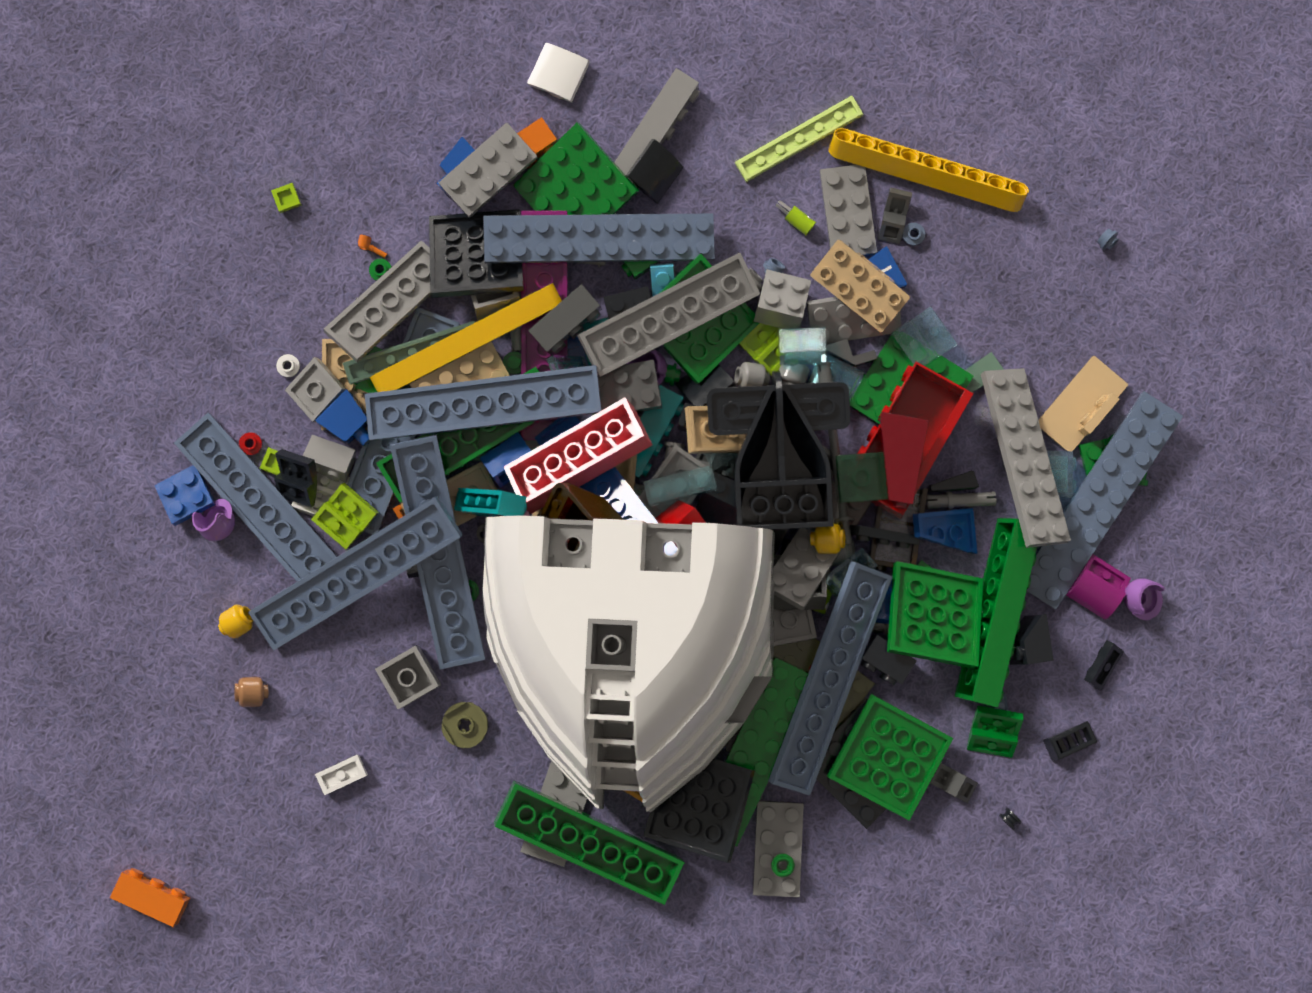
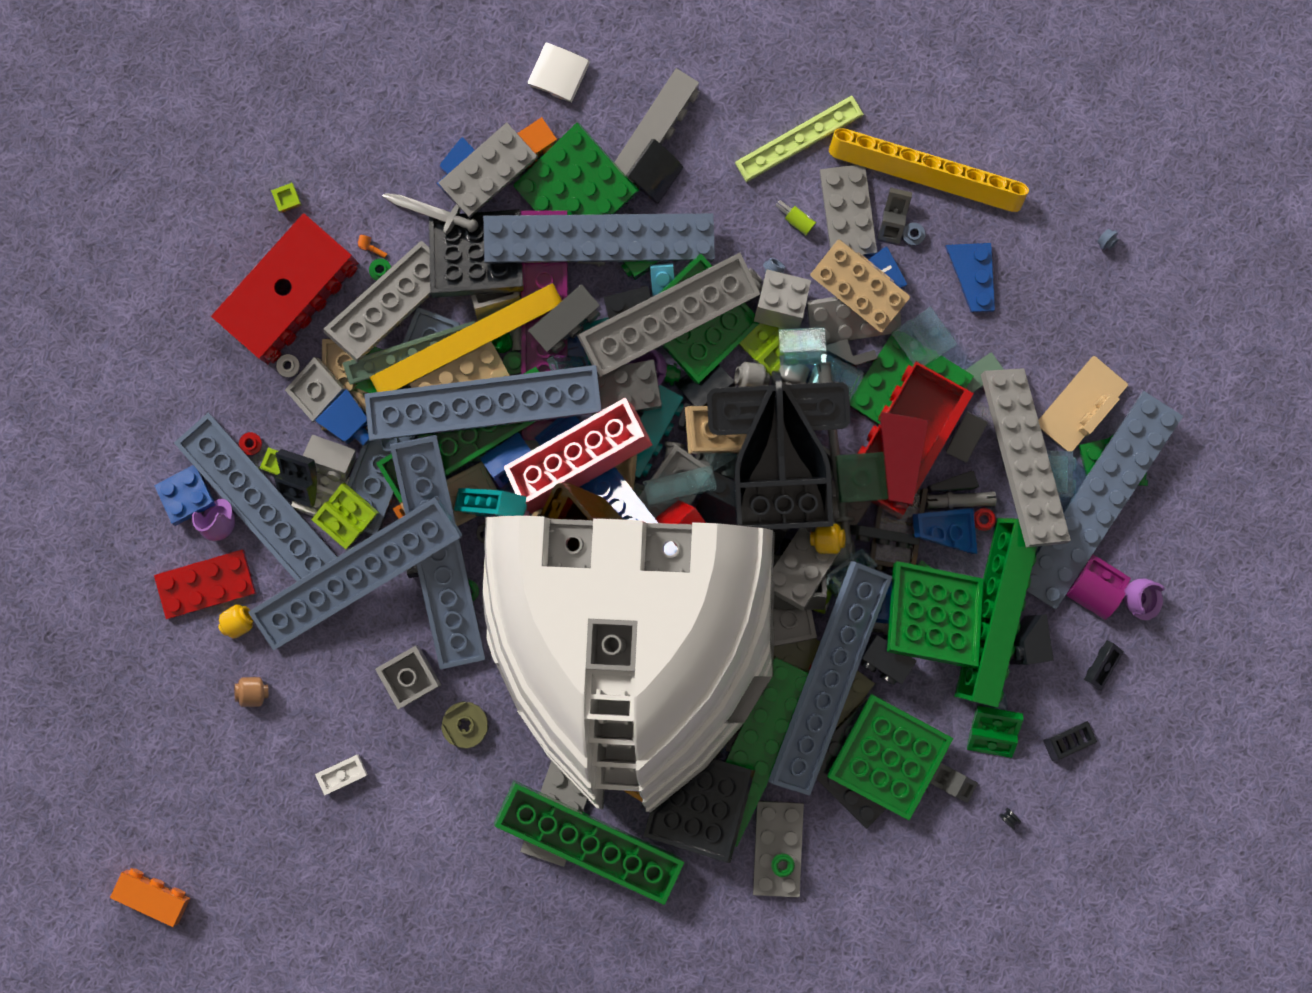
none -> red plate [154,549,256,619]
none -> red piece [211,213,359,365]
none -> light grey sword [382,193,478,234]
none -> green plate [492,333,512,353]
none -> blue wing [945,243,995,313]
none -> dark grey tile [946,411,988,463]
none -> red plate [974,508,996,531]

